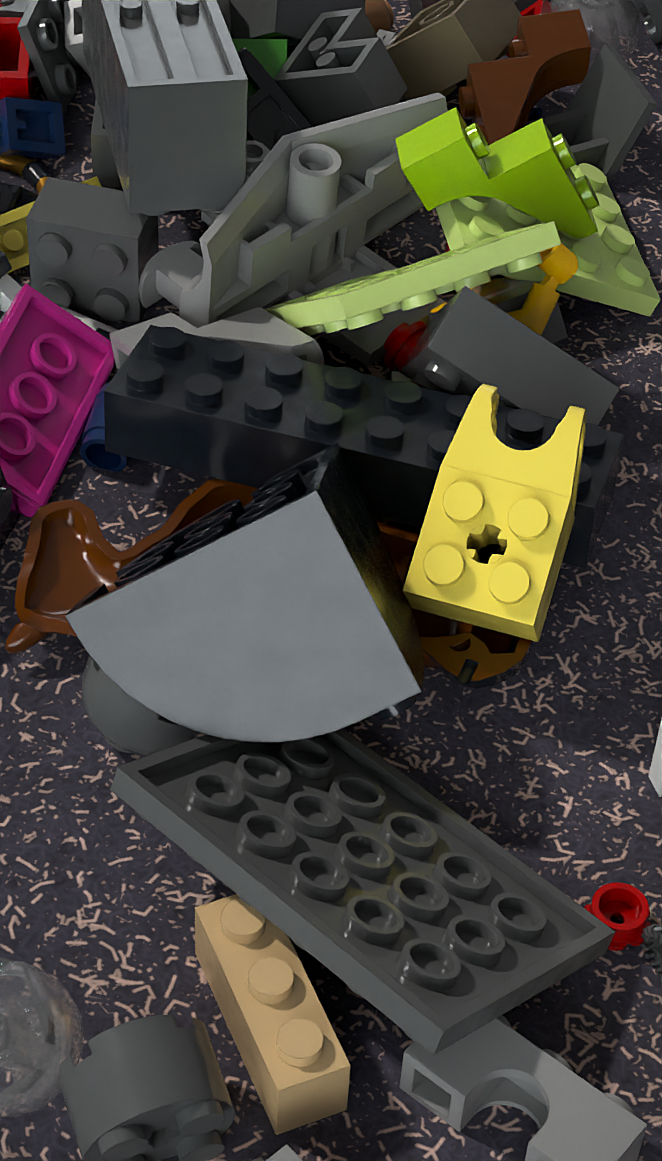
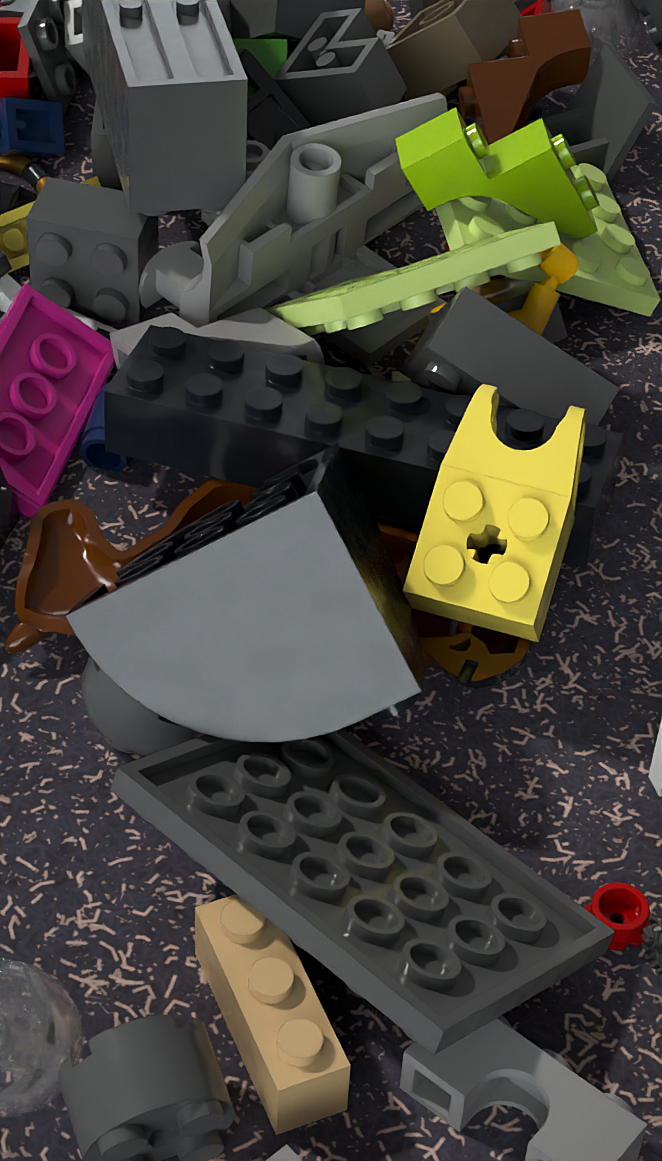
red plate [383,320,428,370] -> none

